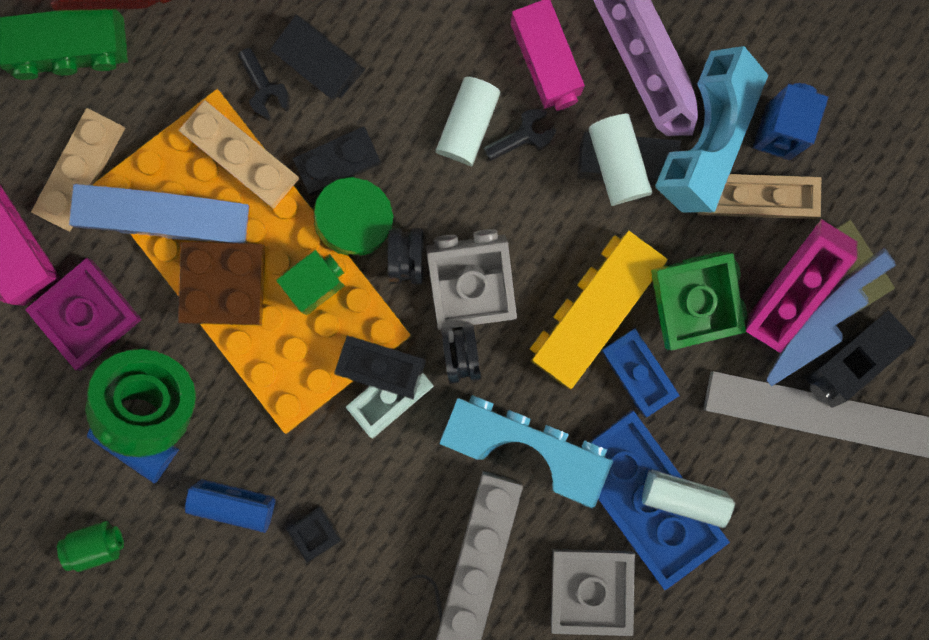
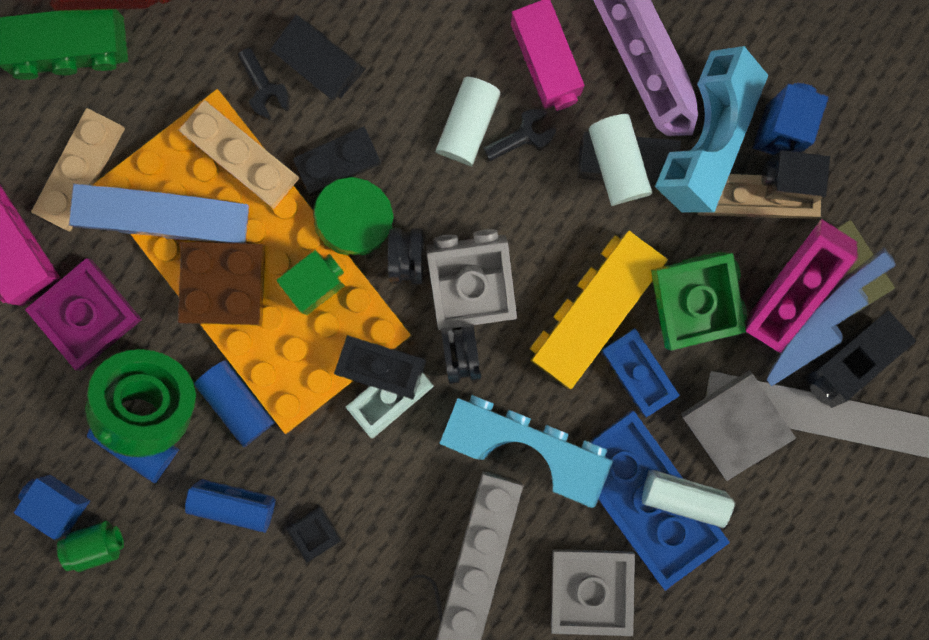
none -> blue brick [14,475,90,540]
none -> blue brick [194,360,276,447]
none -> flat silver tile [681,370,796,481]
none -> black brick [761,150,830,204]

